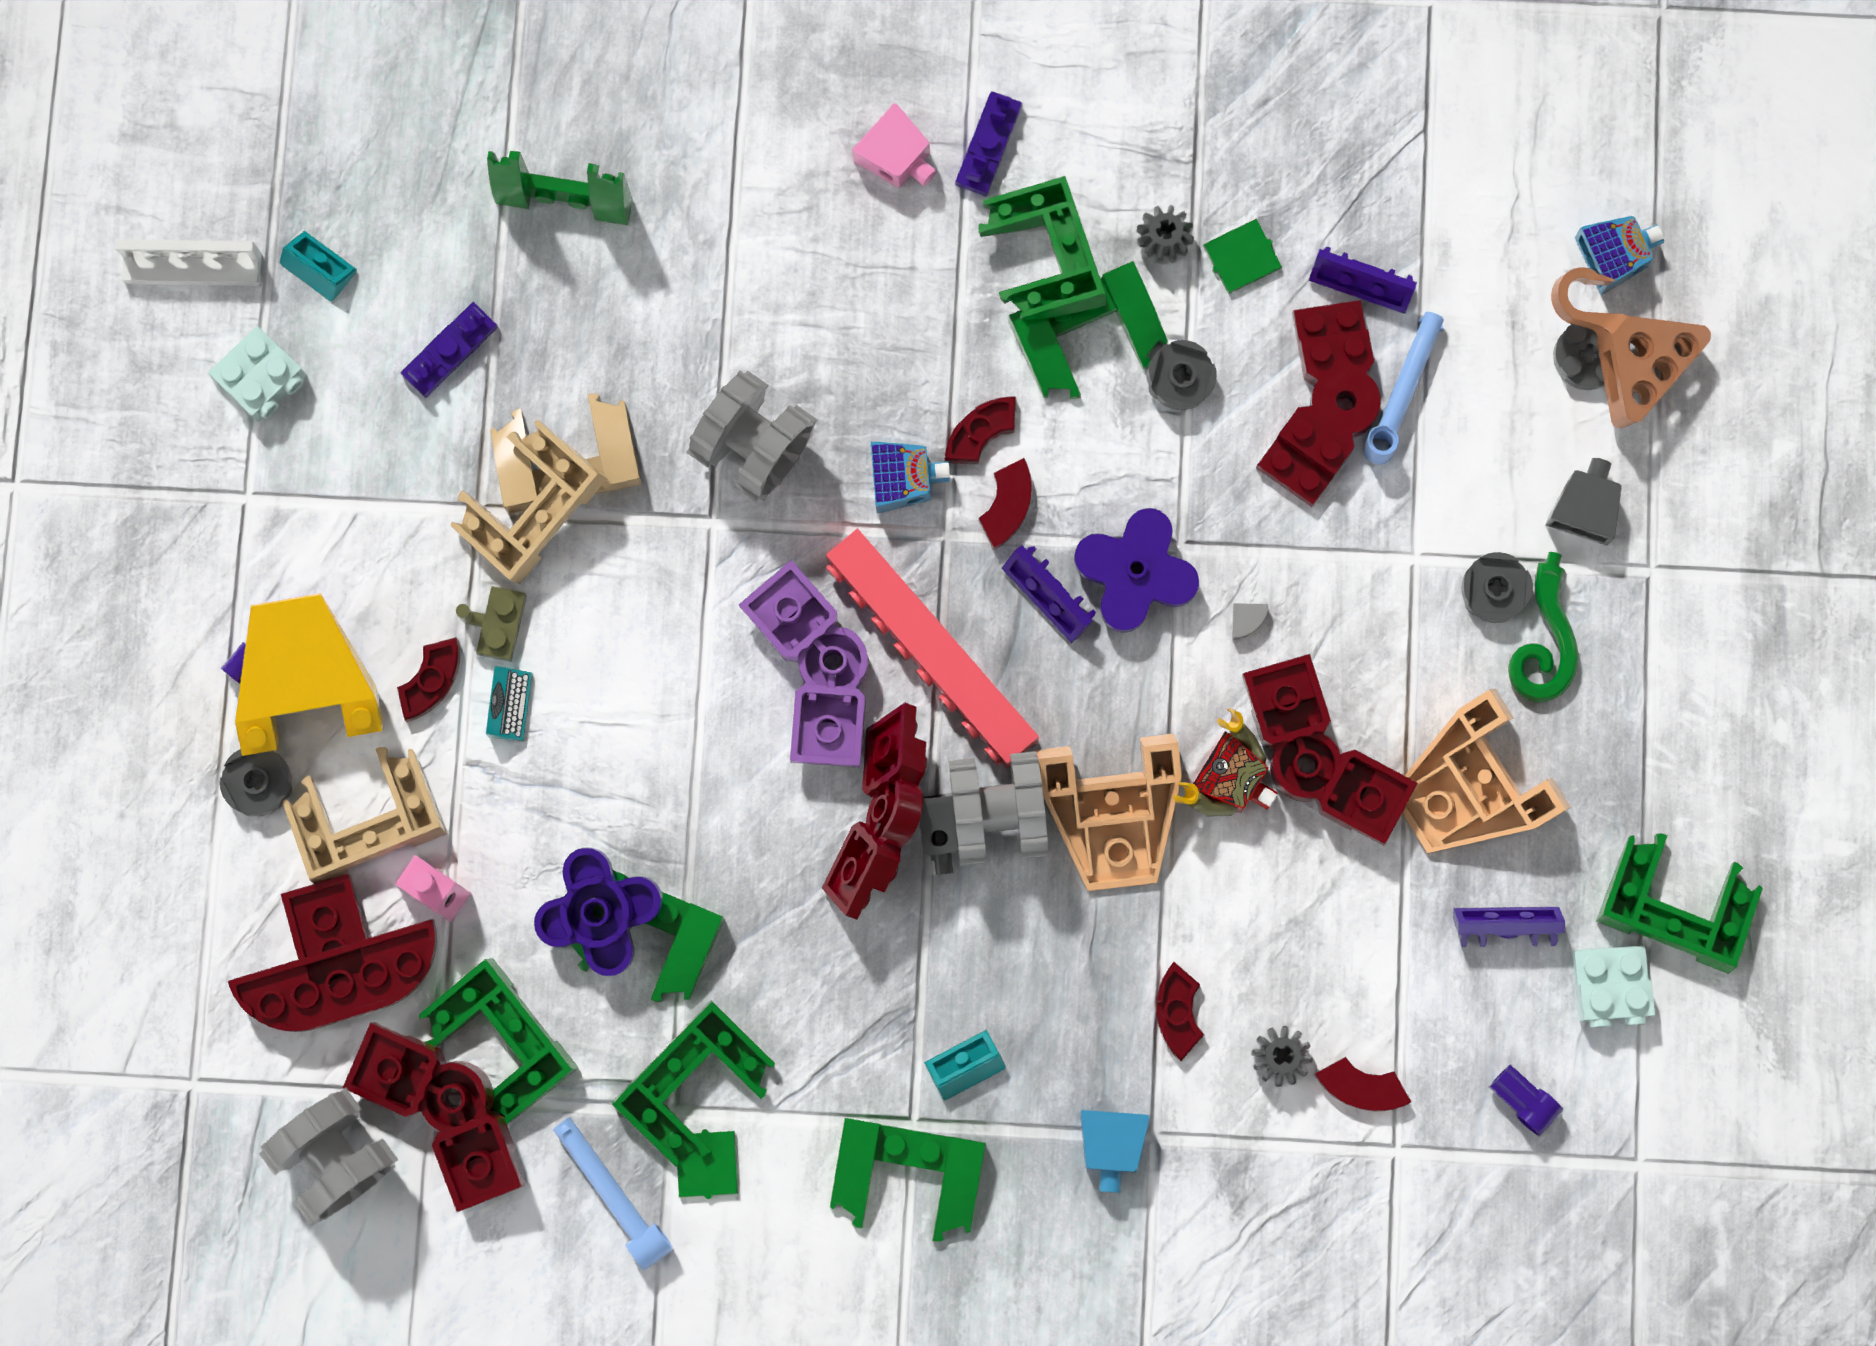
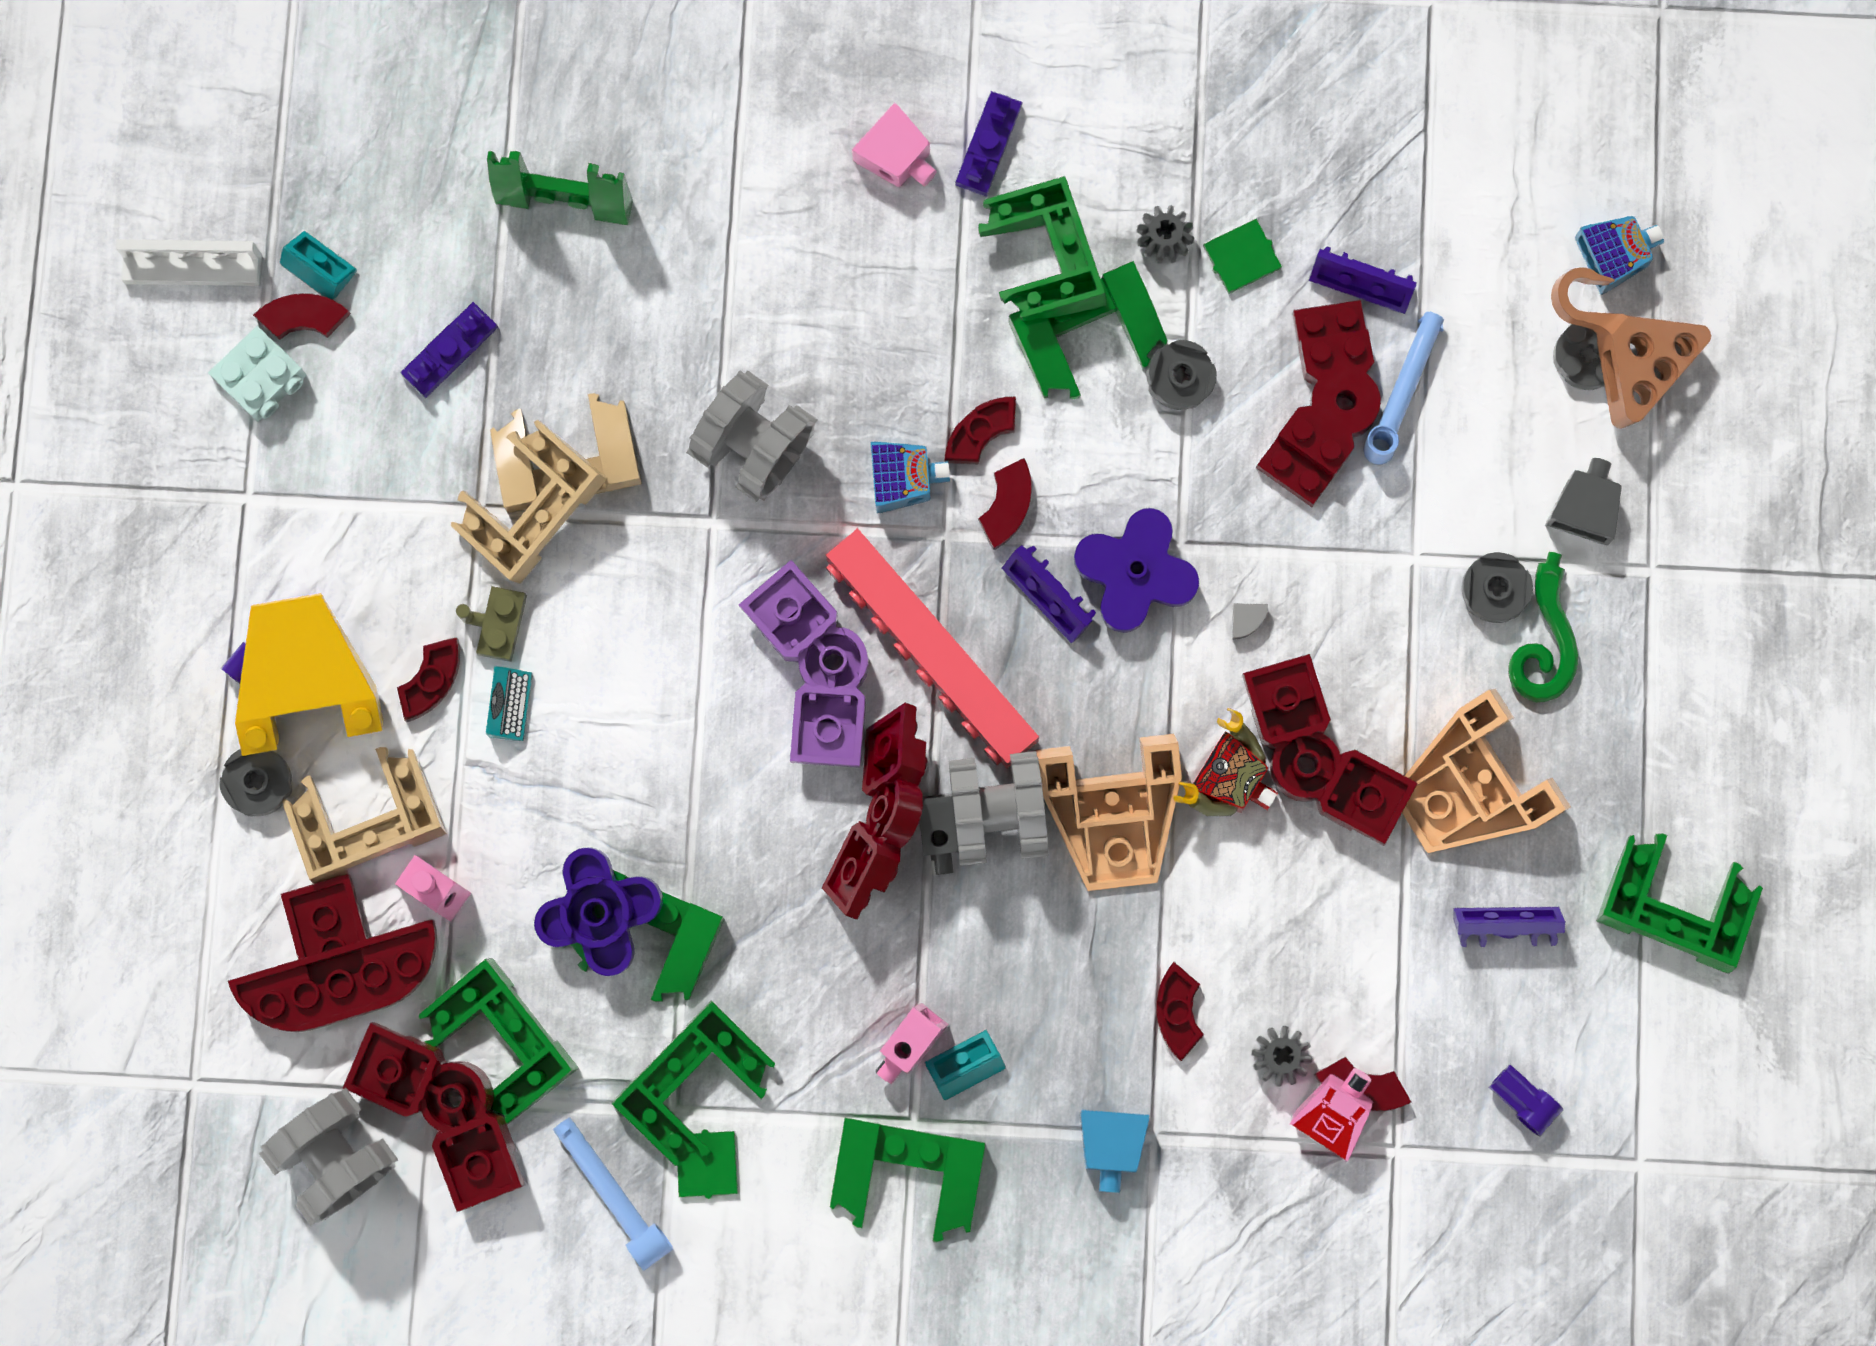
light aqua plate [1572,946,1655,1028] -> none
none -> dark red tile [253,293,351,340]
none -> bright pink torso [875,1003,949,1084]
none -> torso [1290,1068,1373,1161]

